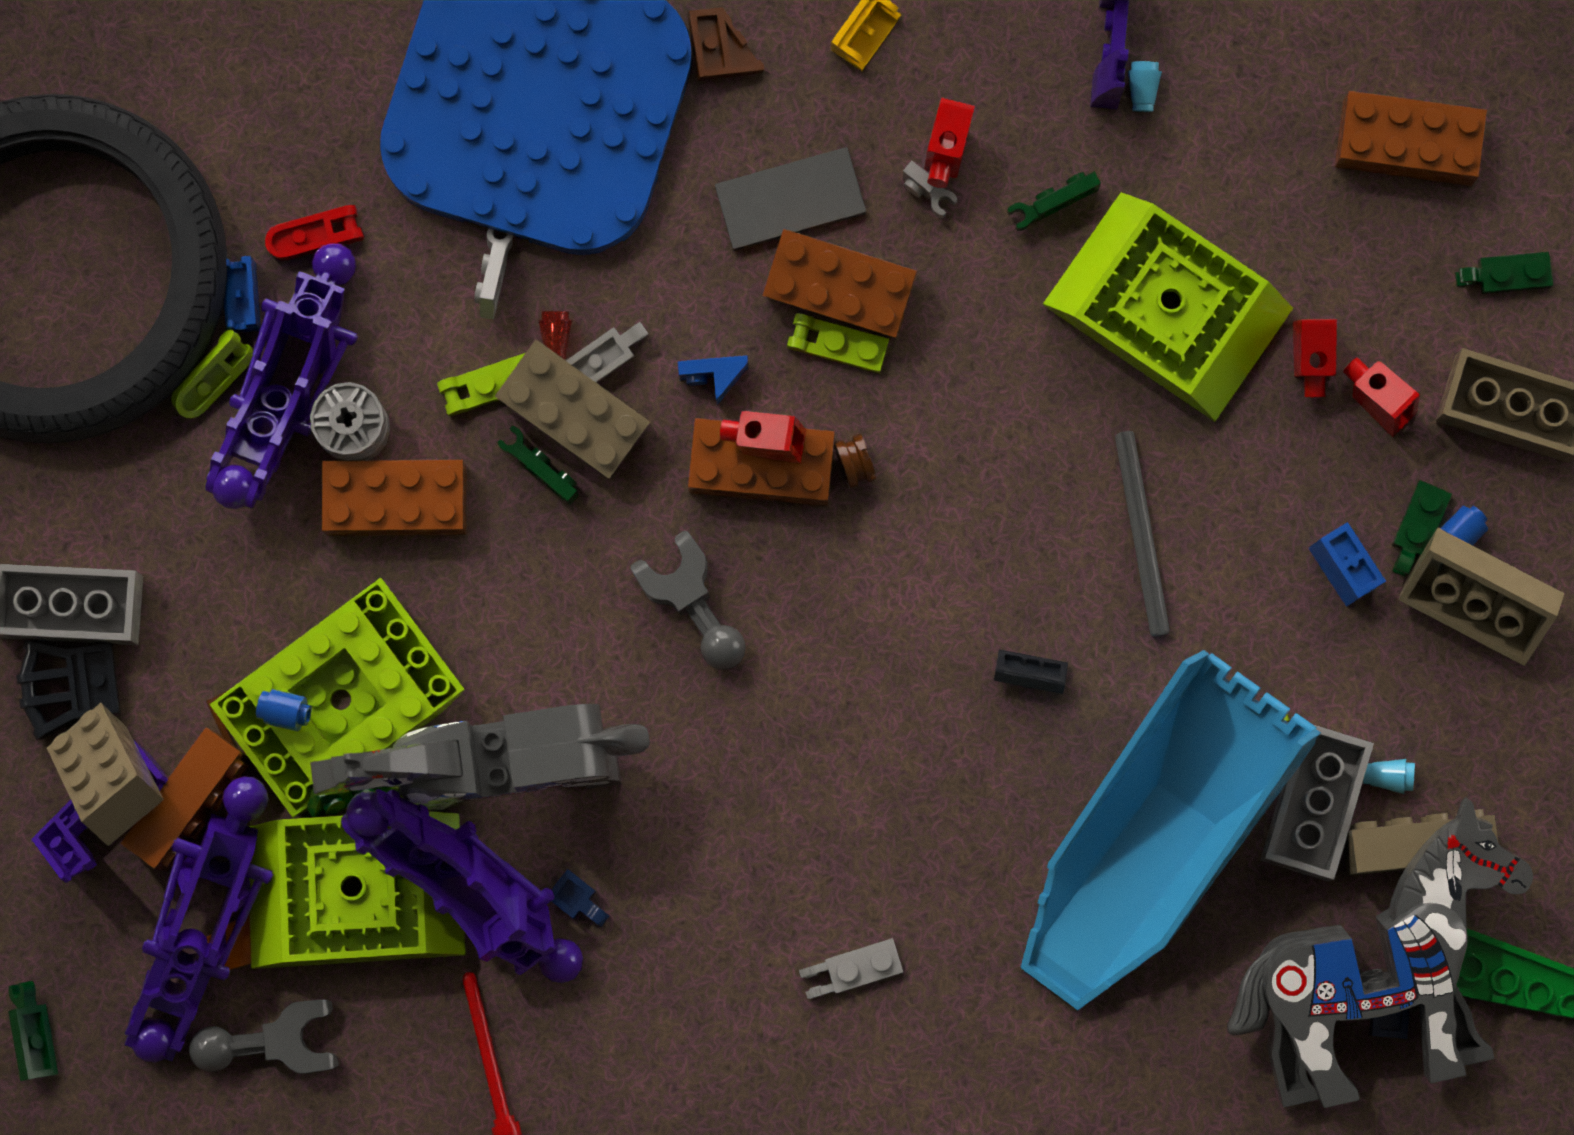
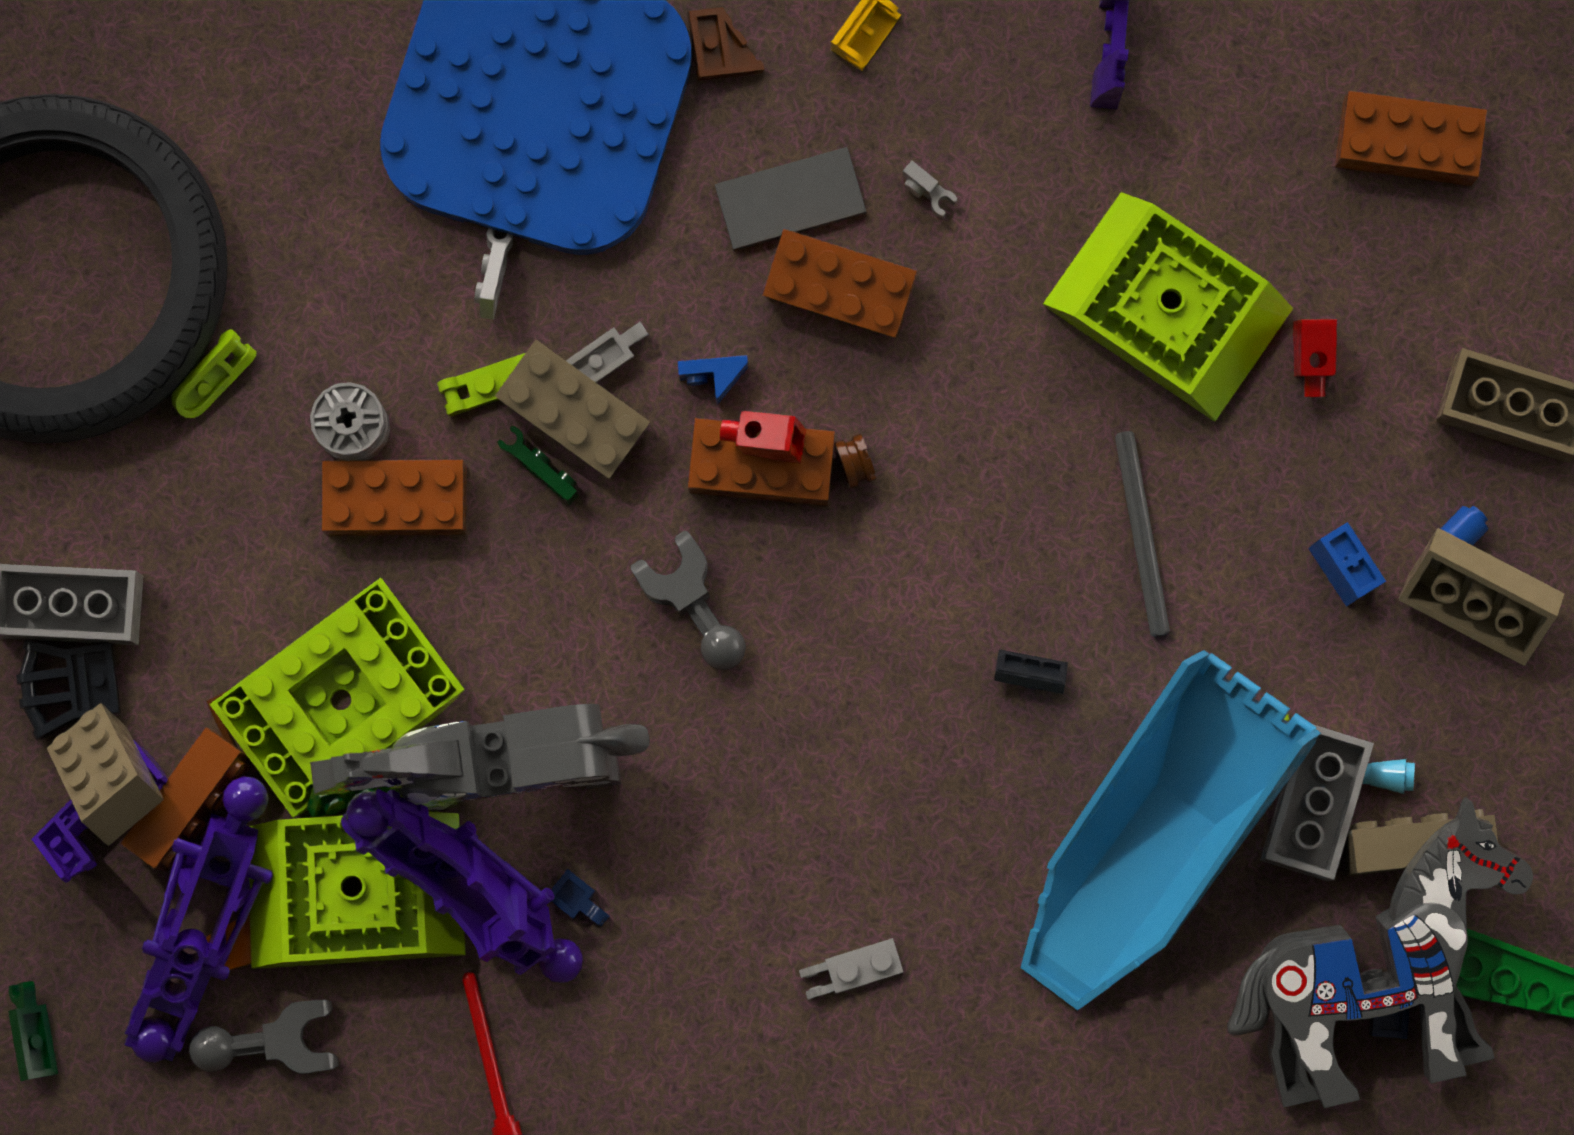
dark purple piece [205,243,358,509] -> none
blue hinge [224,256,261,333] -> none
blue brick [256,689,312,732] -> none
red plate [265,205,364,261] -> none
clear red cone [538,311,573,360] -> none
lime plate [786,313,889,374] -> none
red torso [924,98,975,188] -> none
dark green plate [1007,171,1101,231] -> none
medium azure cone [1128,61,1162,112] -> none
red torso [1343,357,1420,437] -> none
dark green plate [1392,480,1452,577] -> none
dark green plate [1455,252,1553,294] -> none

